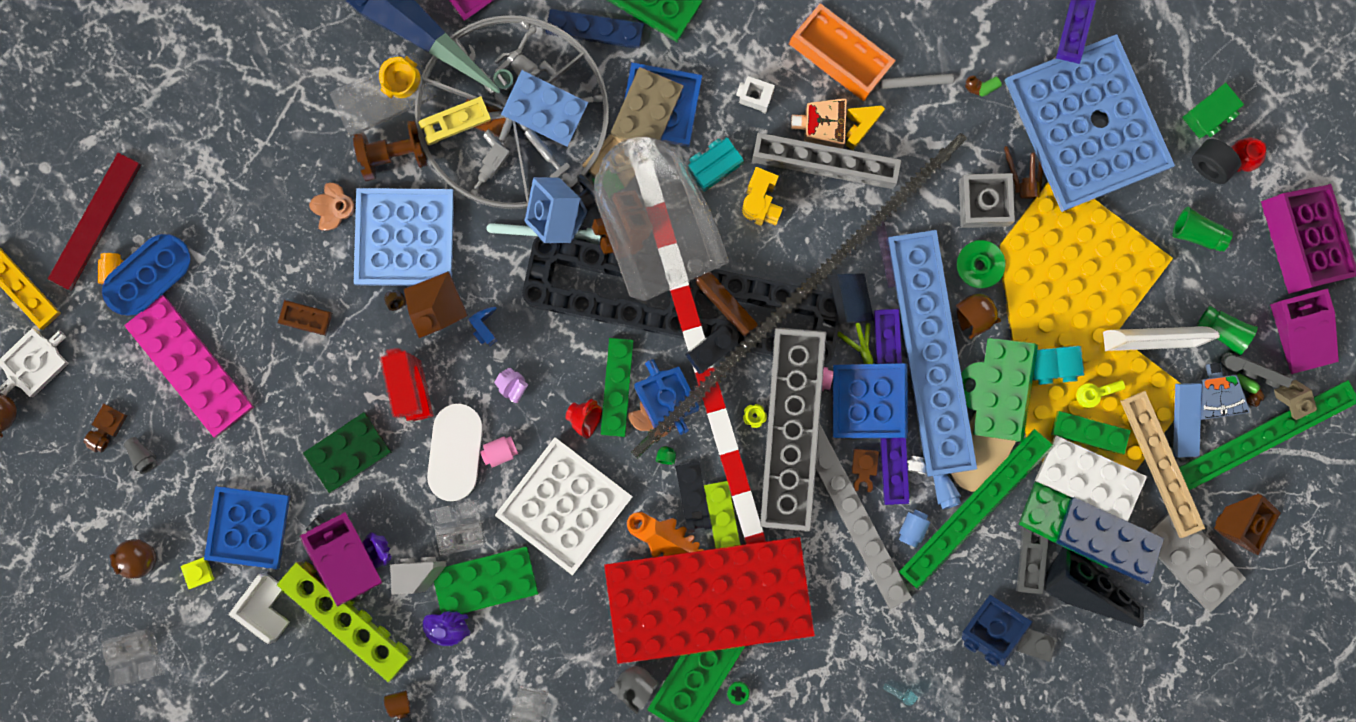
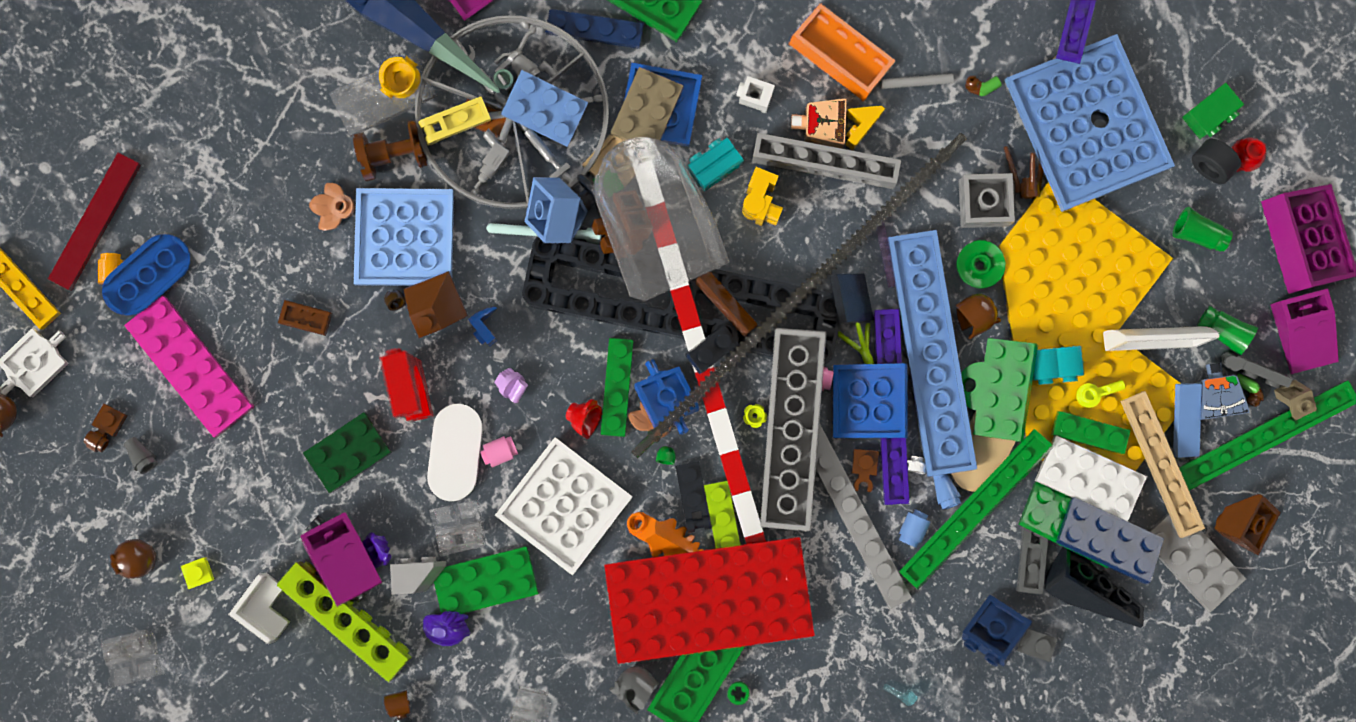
blue plate [204,486,290,569] -> none

